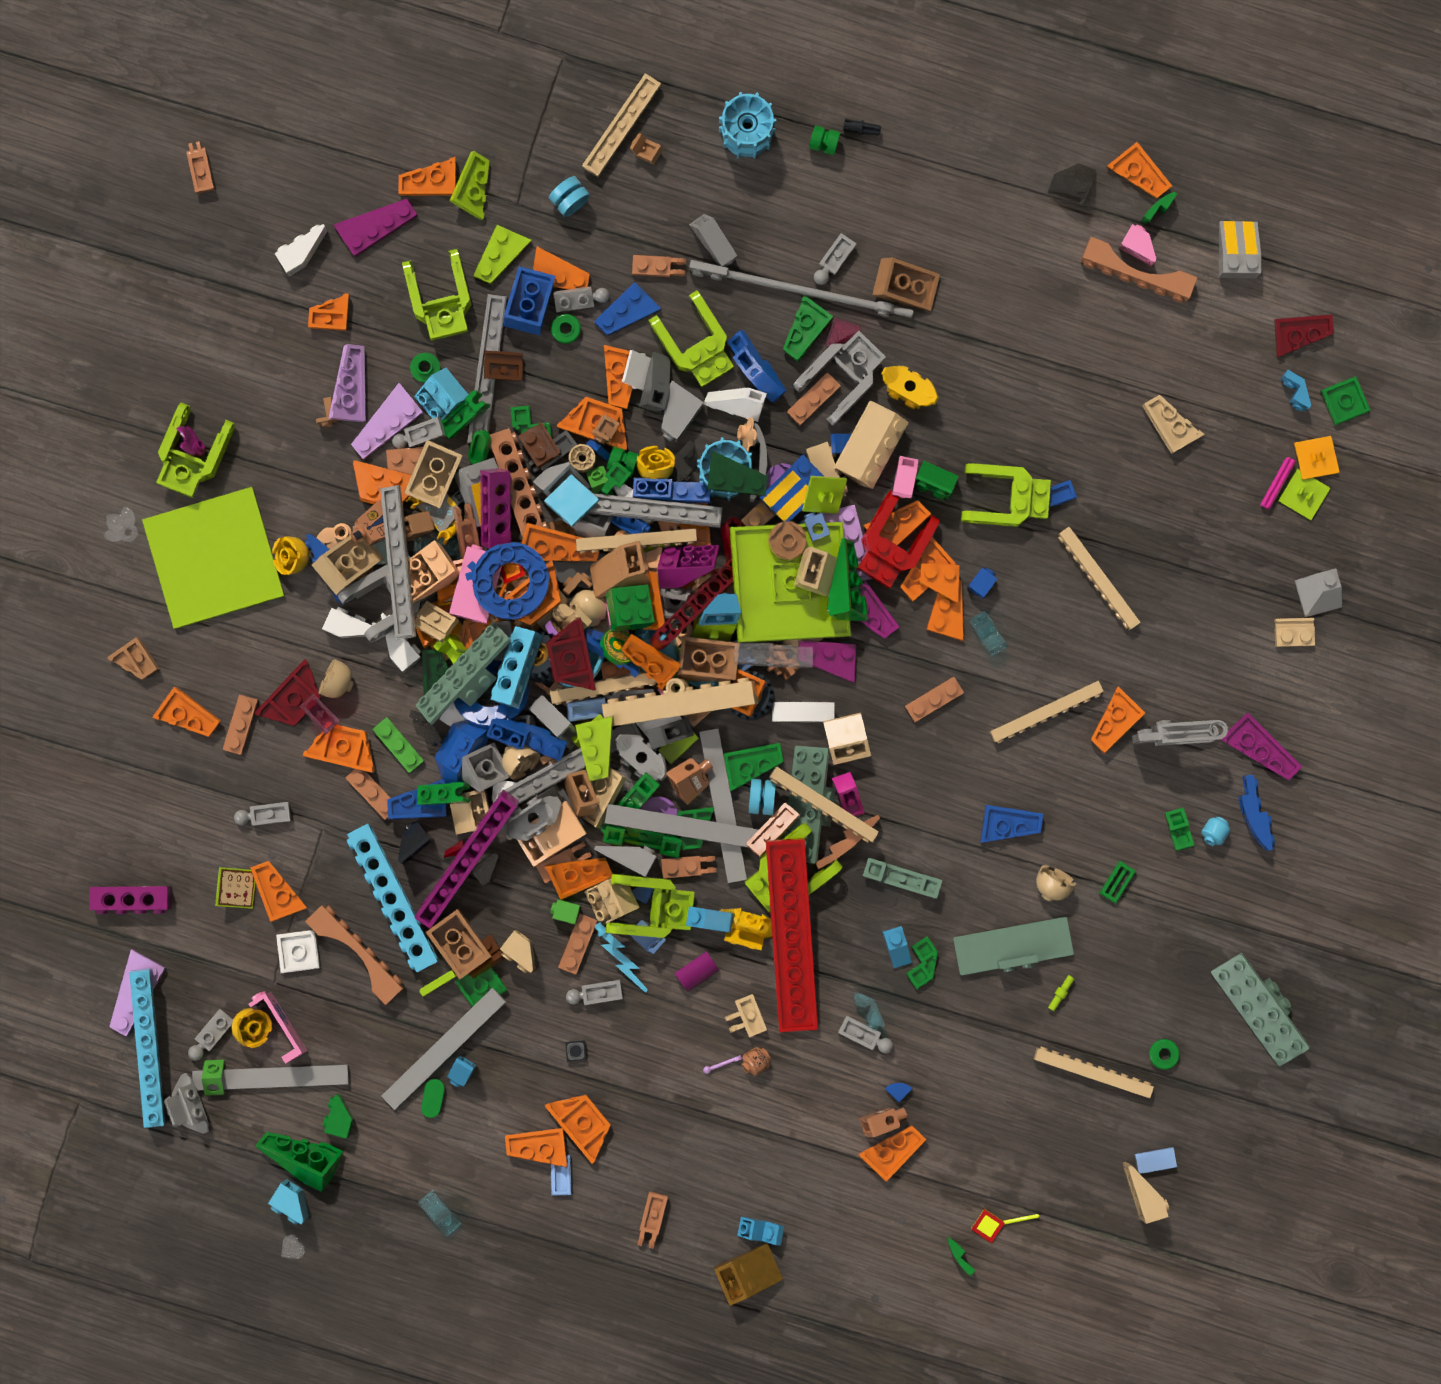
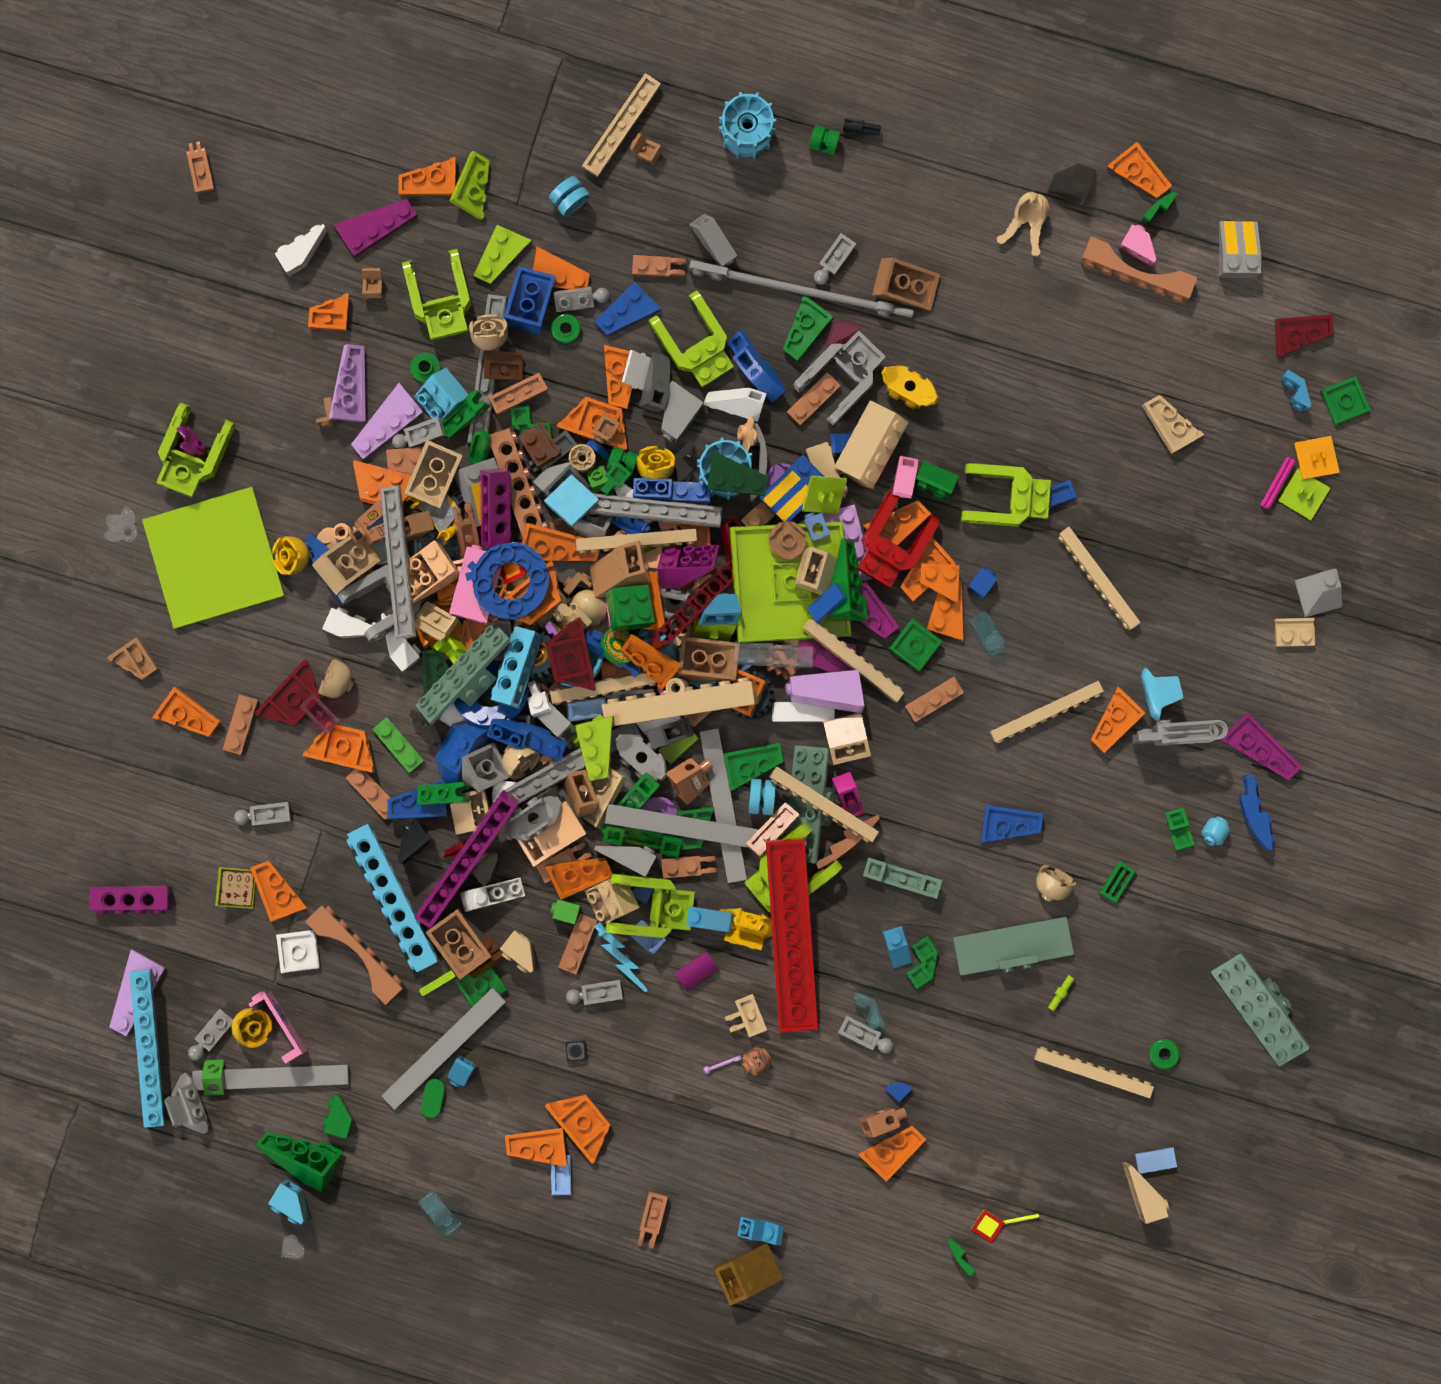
none -> medium nougat bracket [362,268,383,298]
none -> white slope [460,878,525,912]
none -> tan cylinder [469,314,508,351]
none -> nougat plate [488,373,548,416]
none -> white plate [527,680,551,717]
none -> lavender slope [786,670,865,713]
none -> tan piece [802,619,904,702]
none -> blue tile [808,583,847,623]
none -> green tile [889,618,943,672]
none -> tan hair [997,192,1049,256]
none -> medium azure piece [1141,668,1183,721]

